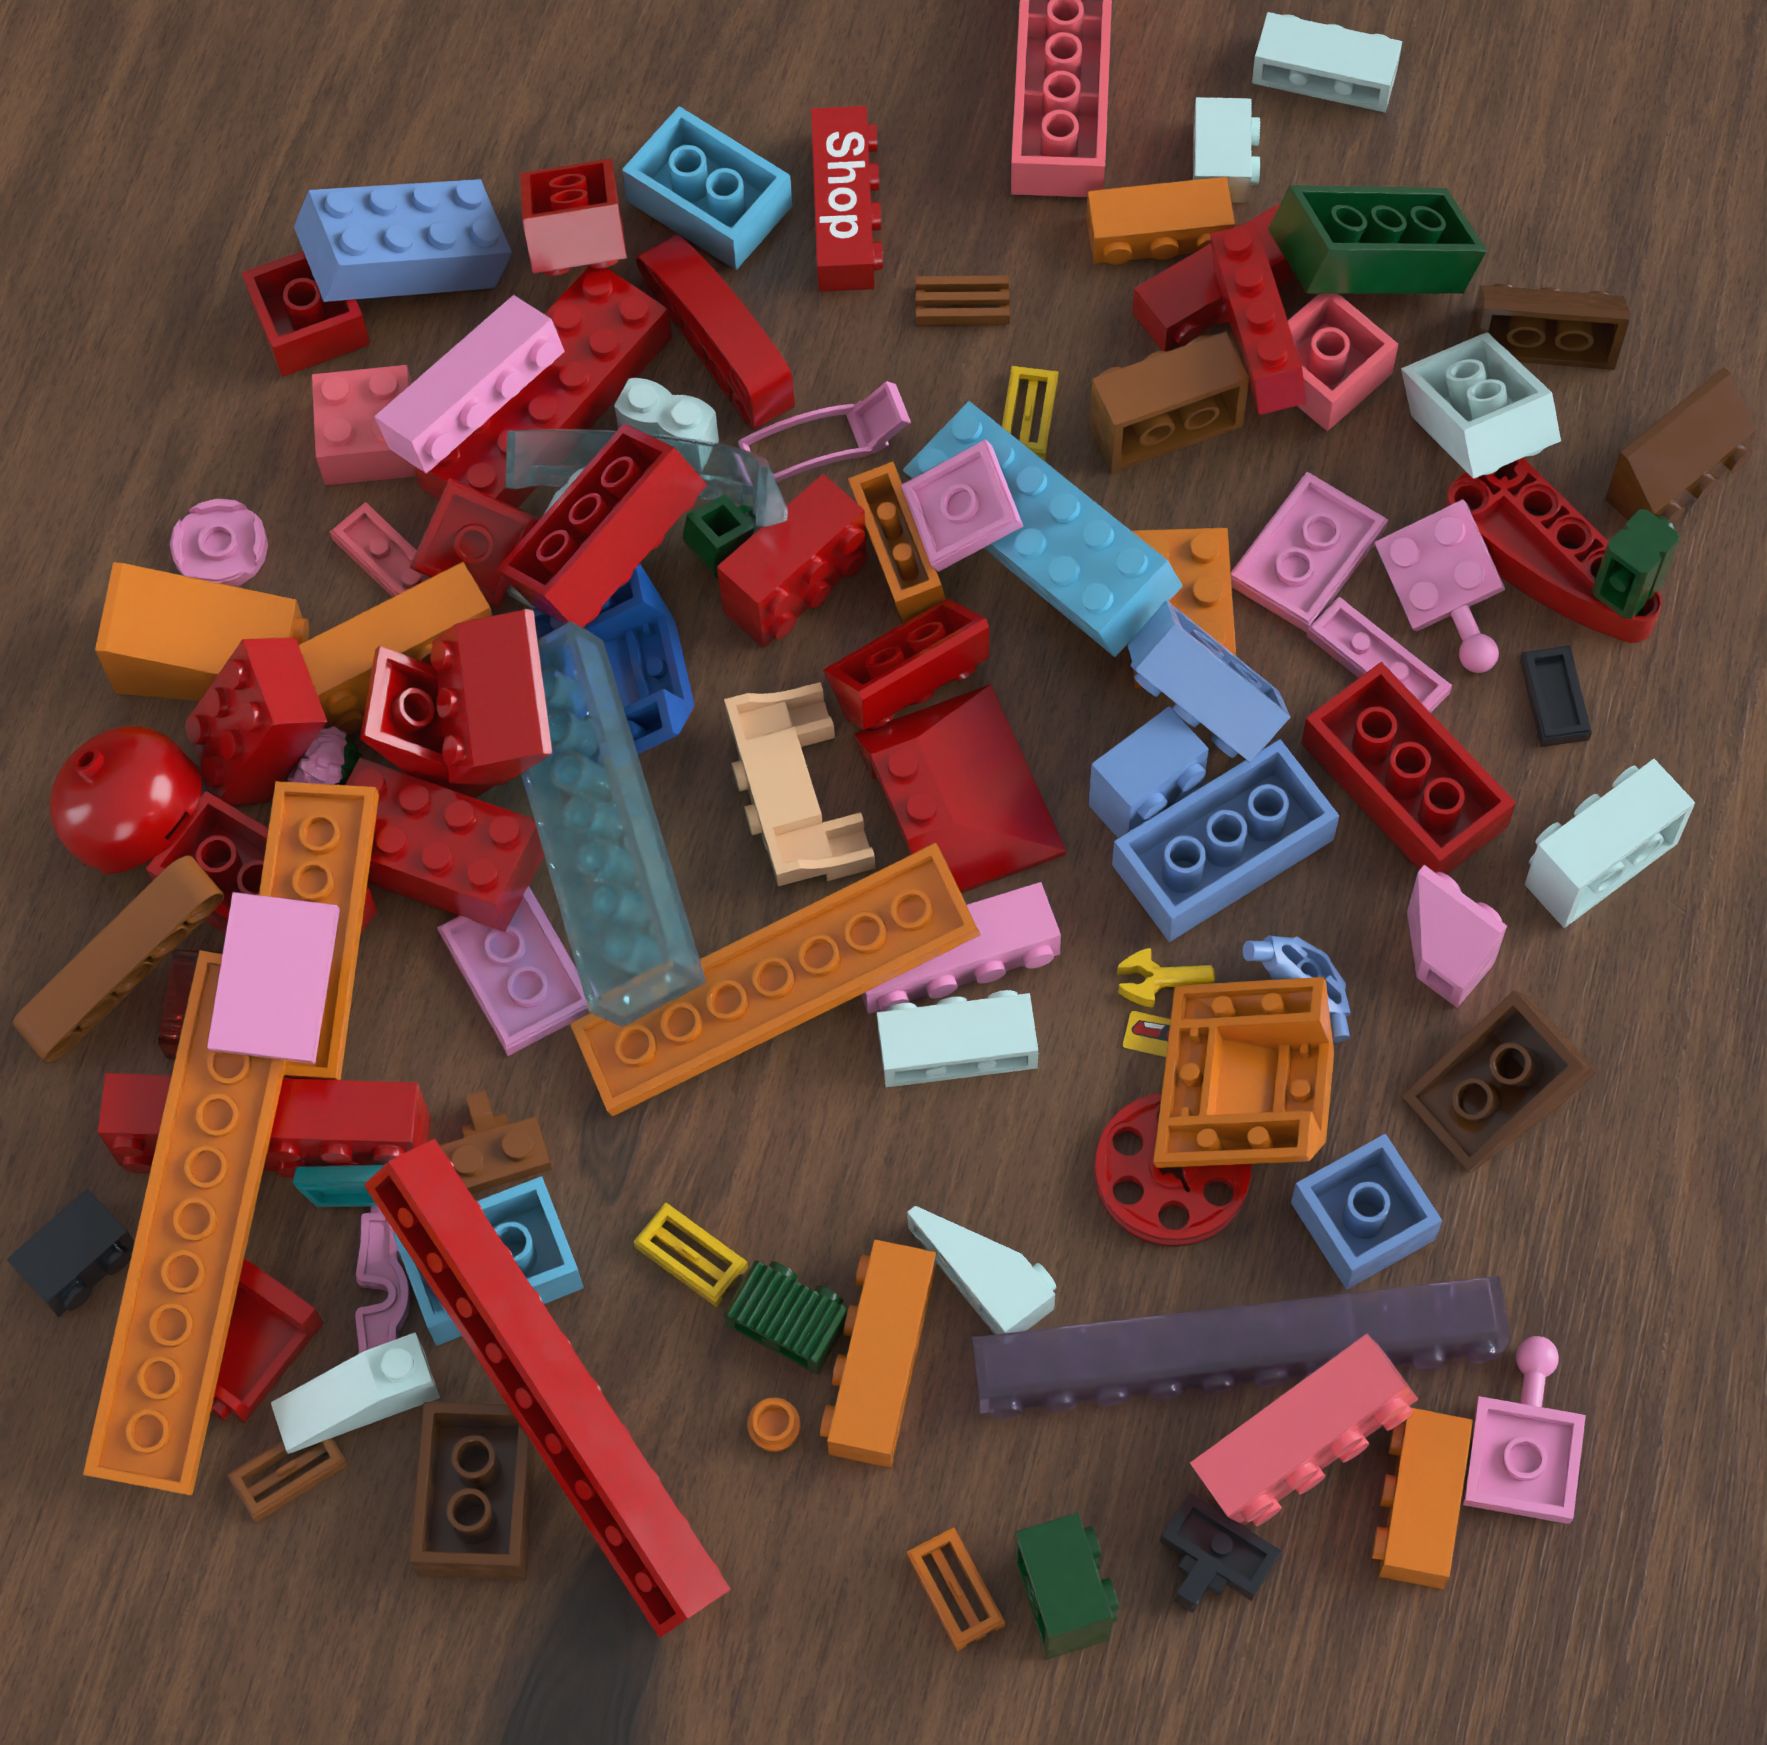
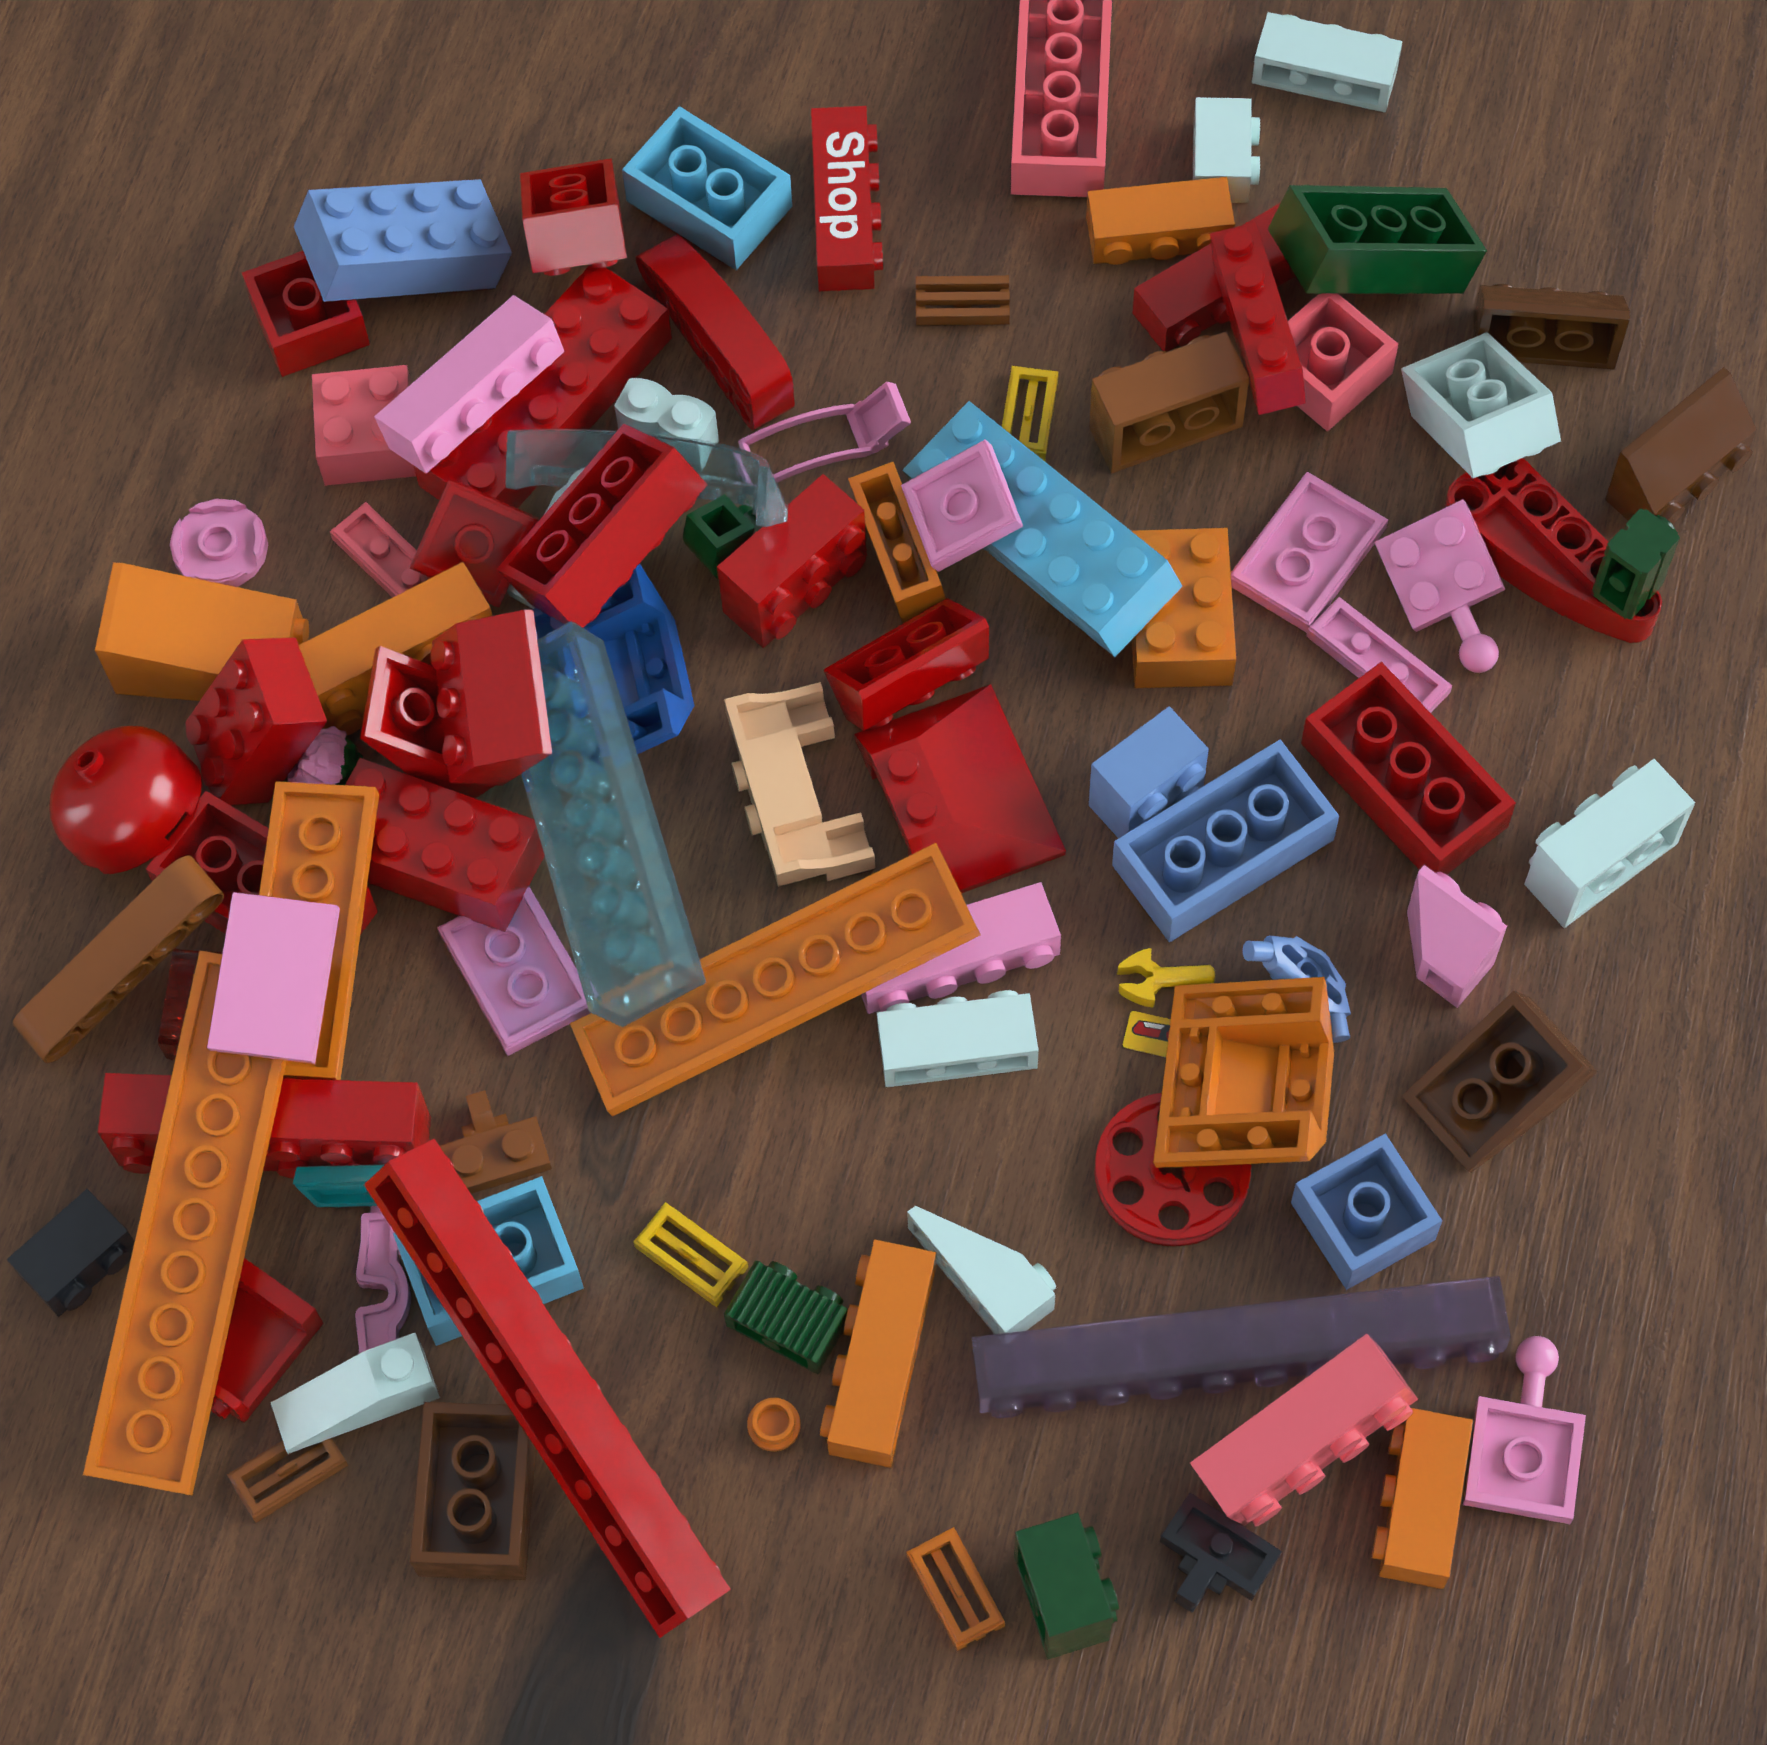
medium blue brick [1128,600,1290,763] -> none
black tile [1520,645,1592,747] -> none

